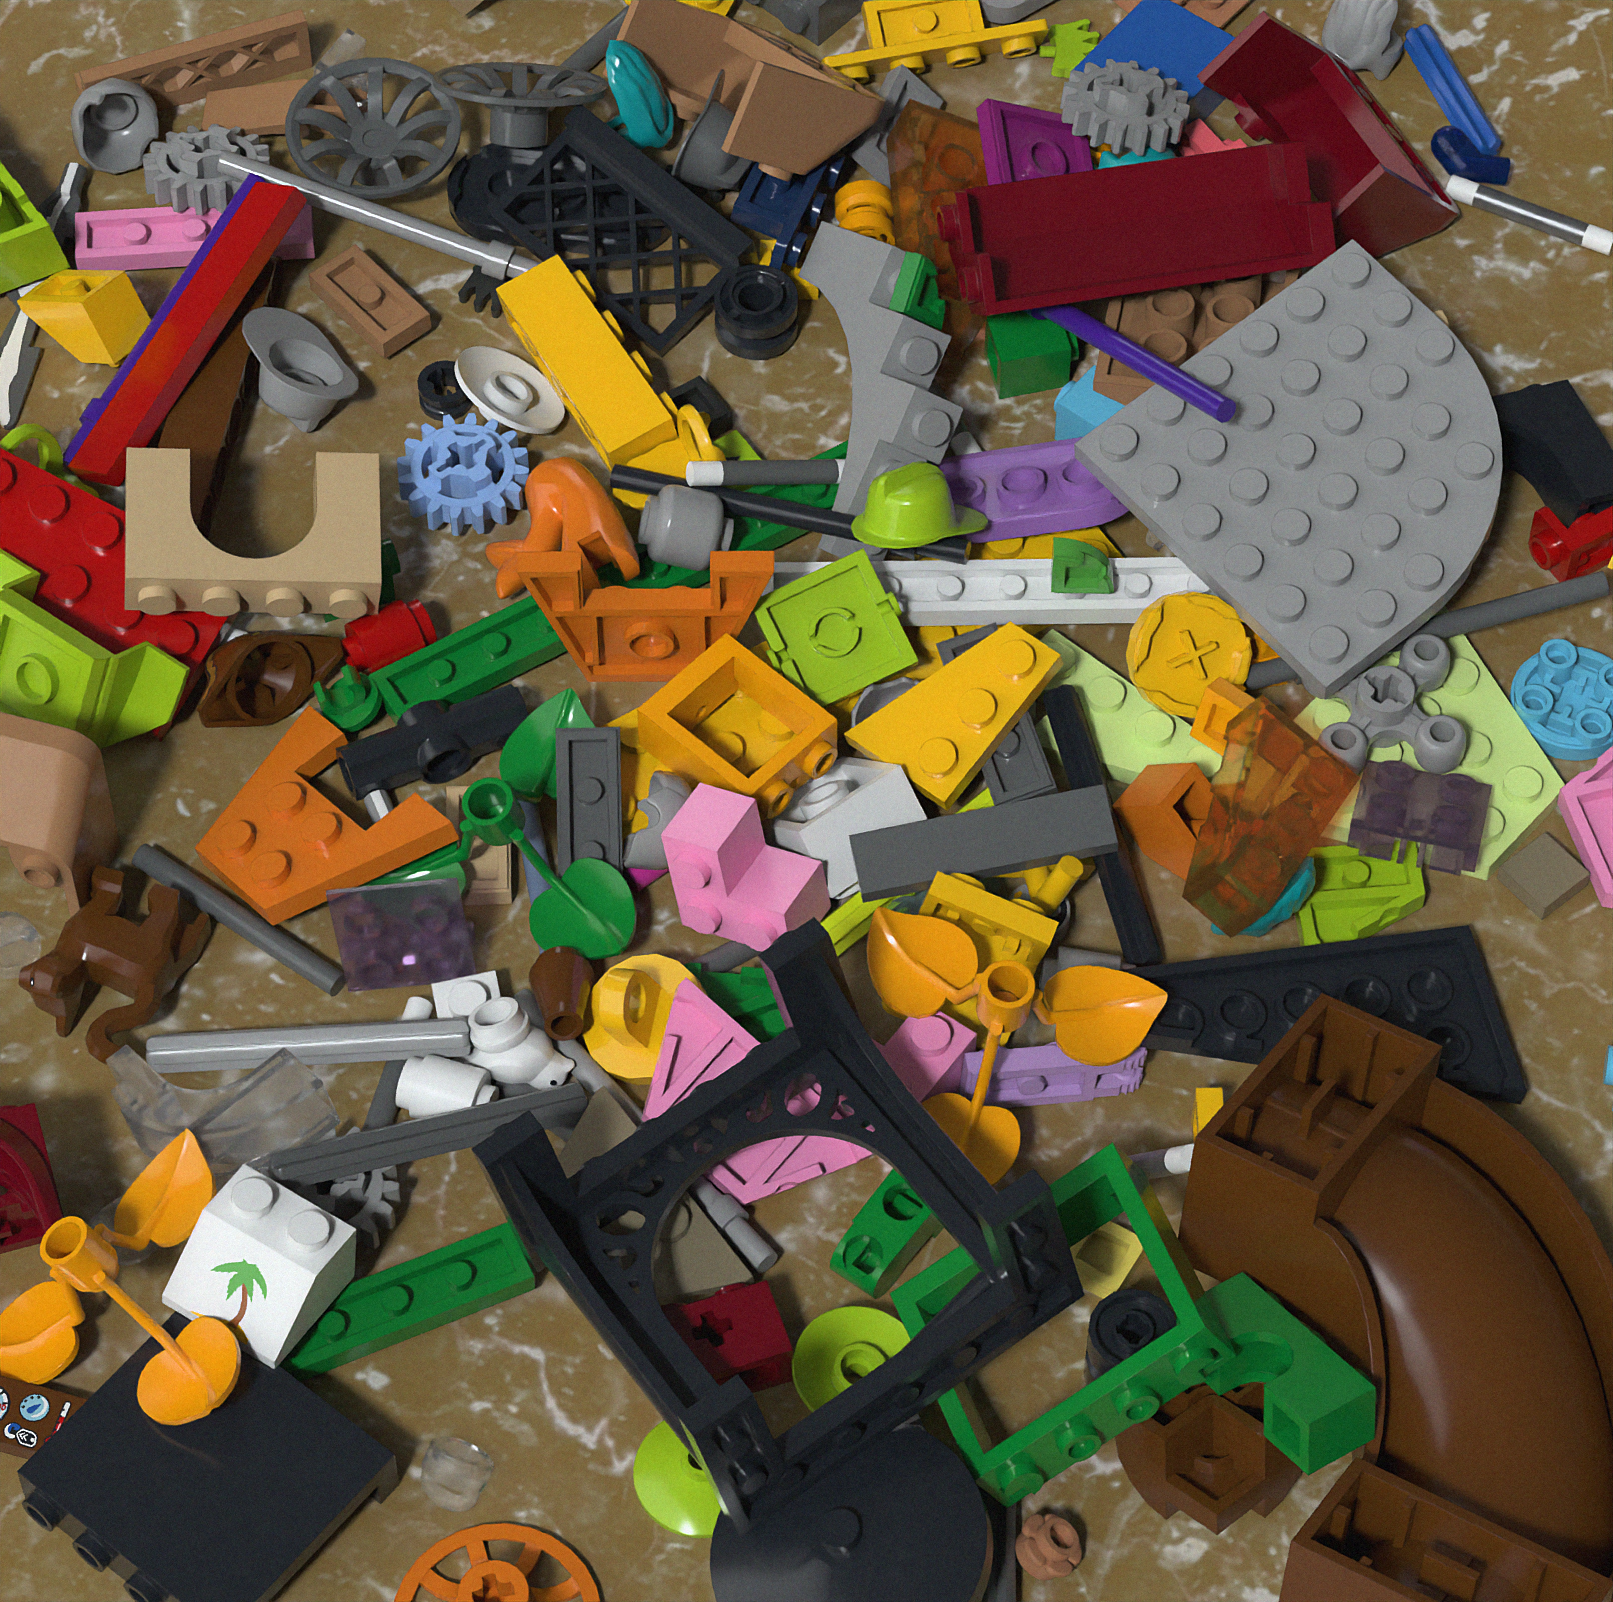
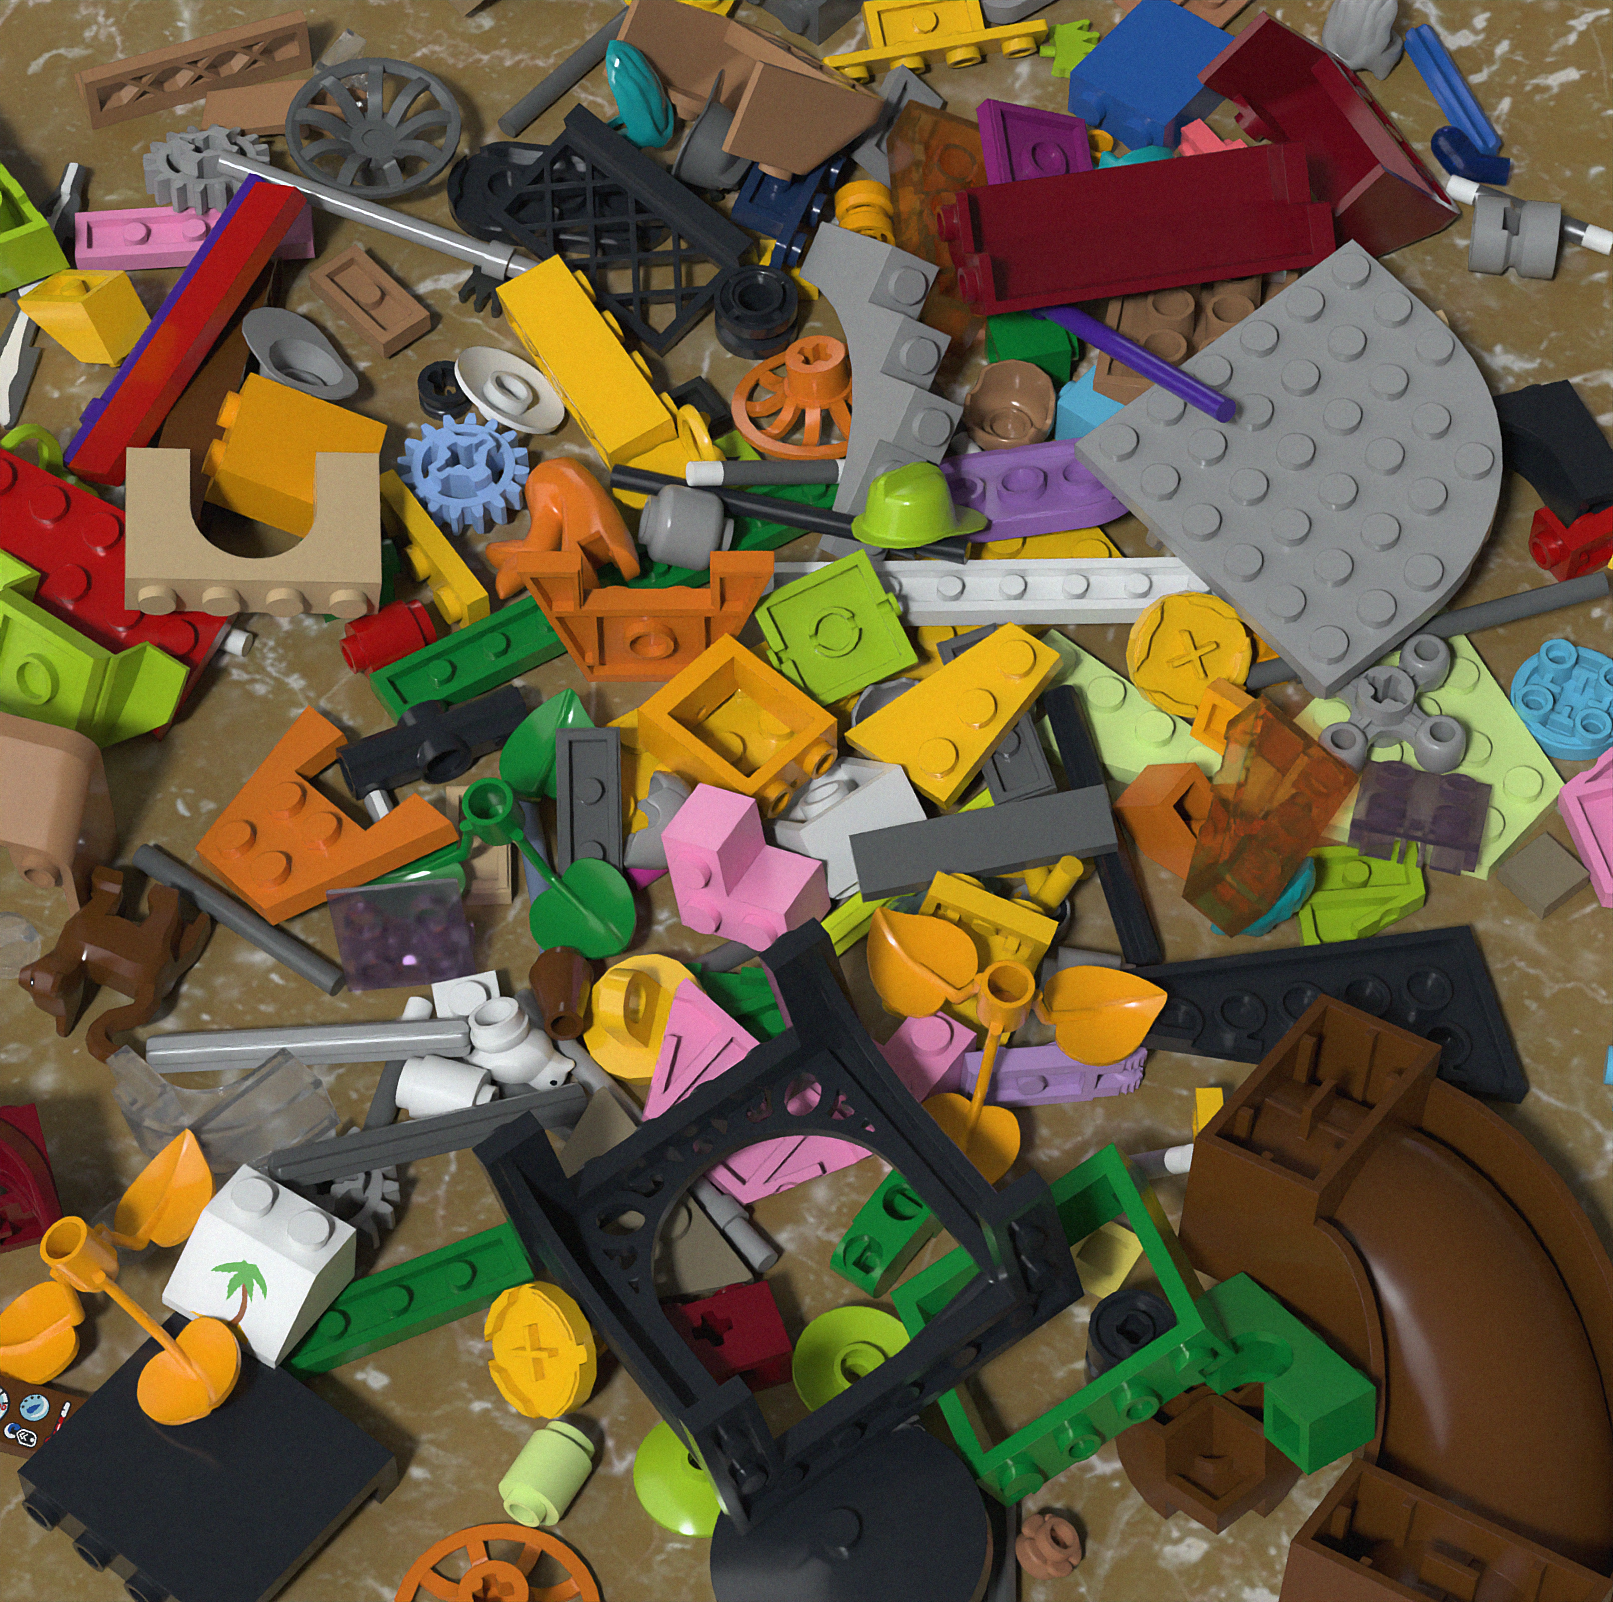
light grey hair [70,78,159,175] -> none
reddish brown hat [197,630,344,728] -> none
green plate [313,665,382,733] -> none
clear tile [420,1436,494,1512] -> none
dark grey wheel [433,62,608,148] -> none
green tile [888,251,945,330] -> none
bright green tile [1051,537,1114,594] -> none
light grey gear [1060,59,1190,156] -> none
none -> light orange brick [201,372,388,538]
none -> yellow plate [379,469,491,629]
none -> yellow tile [484,1280,608,1420]
none -> yellowish green brick [499,1421,595,1527]
none -> orange wheel [731,335,852,460]
none -> medium nougat hair [963,359,1056,451]
none -> light grey wheel [1468,194,1561,280]

